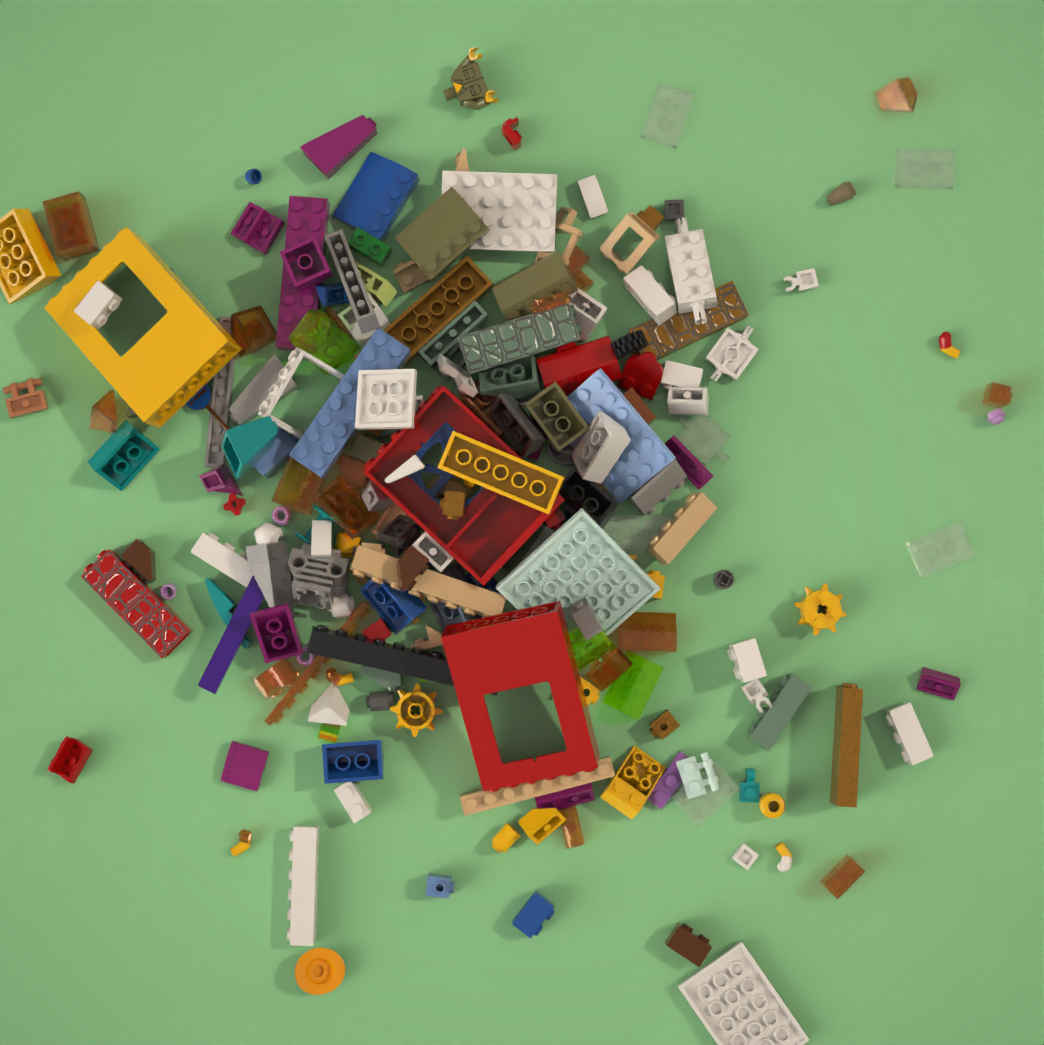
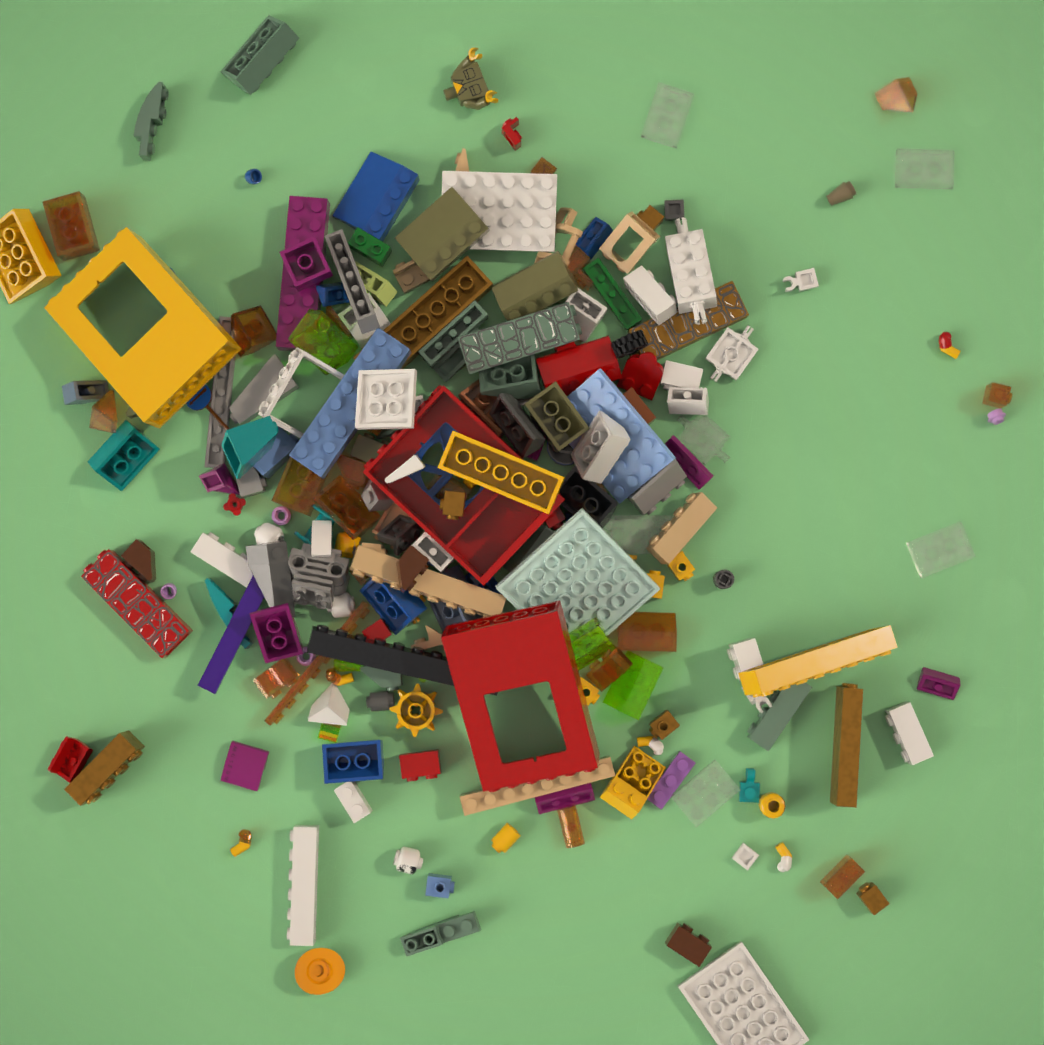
nougat plate [3,378,49,418] -> none
white brick [74,281,122,329] -> none
magenta slope [230,202,285,255] -> none
magenta slope [300,115,378,179] -> none
white plate [436,354,478,398] -> none
blue brick [512,890,555,939] -> none
yellow slope [518,808,567,845] -> none
clear orange plate [530,291,572,314] -> none
light grey slope [570,598,603,641] -> none
white slope [577,174,608,218] -> none
light aqua plate [676,752,719,799] -> none
yellow brick [794,583,847,636] -> none
none -> slope [62,380,110,405]
none -> pearl gold brick [64,730,145,806]
none -> sand green slope [134,82,169,161]
none -> sand green slope [220,15,299,95]
none -> light grey slope [235,466,267,498]
none -> clear neon green cone [333,659,361,672]
none -> white head [393,846,423,874]
none -> red brick [399,749,441,782]
none -> sand green slope [400,911,481,956]
none -> clear orange tile [531,157,557,174]
none -> blue slope [574,217,613,260]
none -> green plate [583,258,642,331]
none -> arm [637,736,664,755]
none -> yellow brick [666,551,695,581]
none -> yellow brick [738,625,898,698]
none -> pearl gold brick [856,882,889,915]

